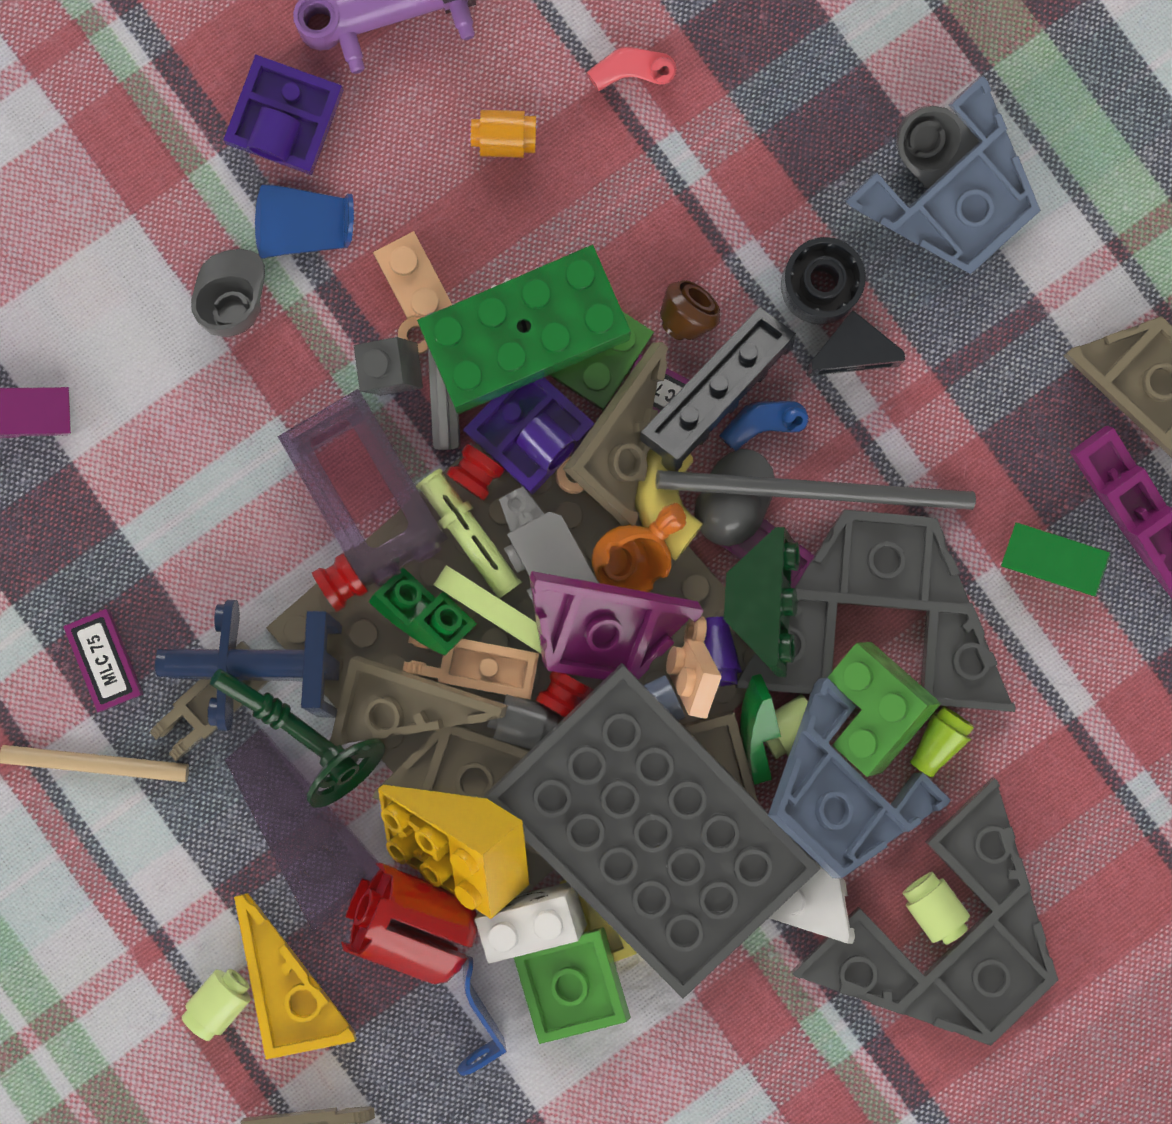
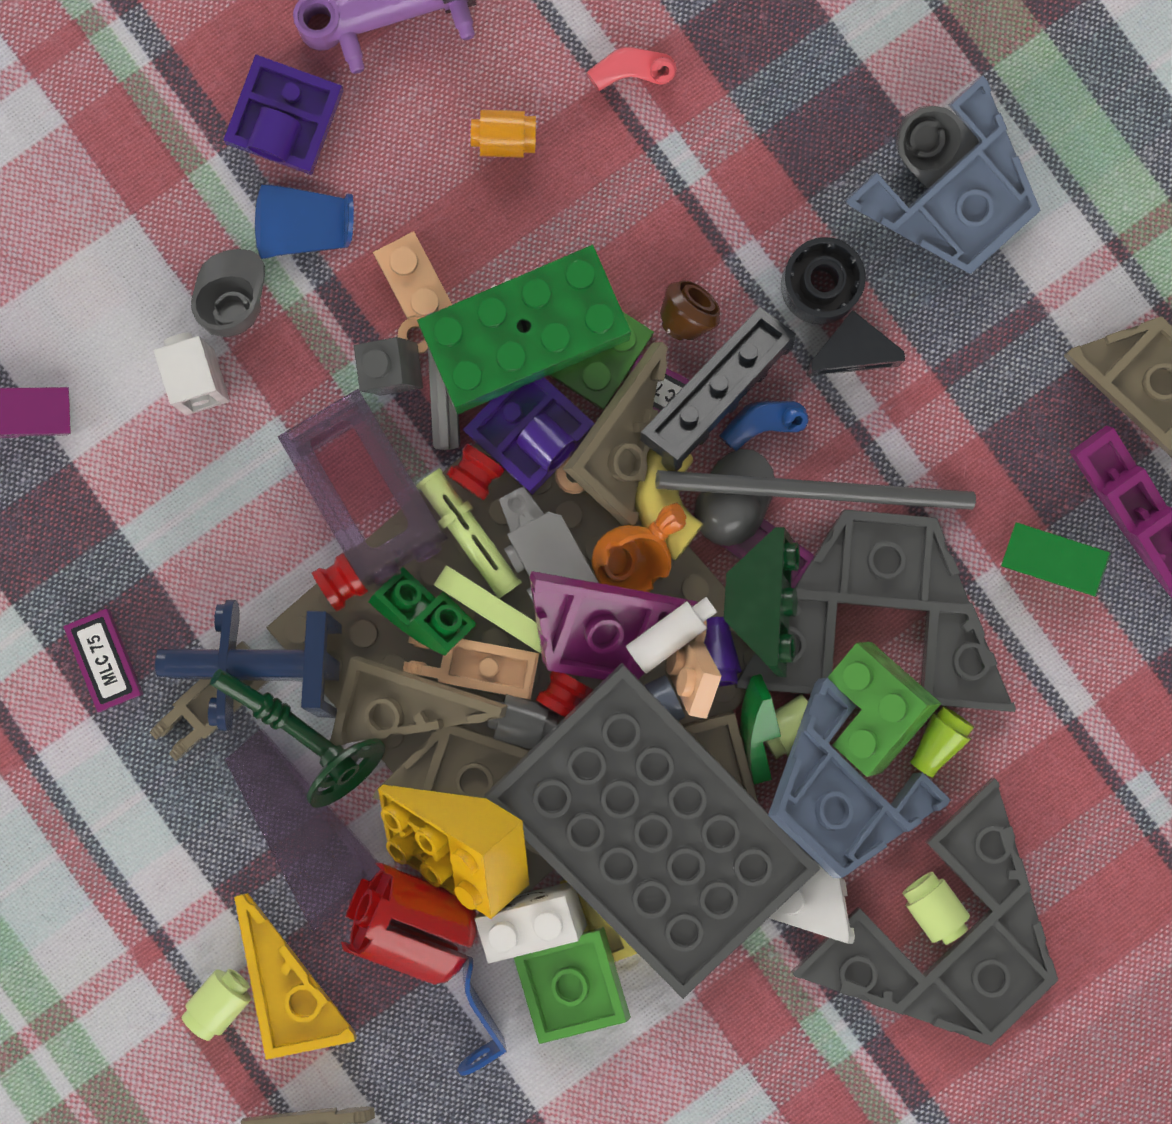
tan bar [0,745,189,782] -> none
none -> white brick [153,333,230,415]
none -> white cylinder [626,597,717,673]

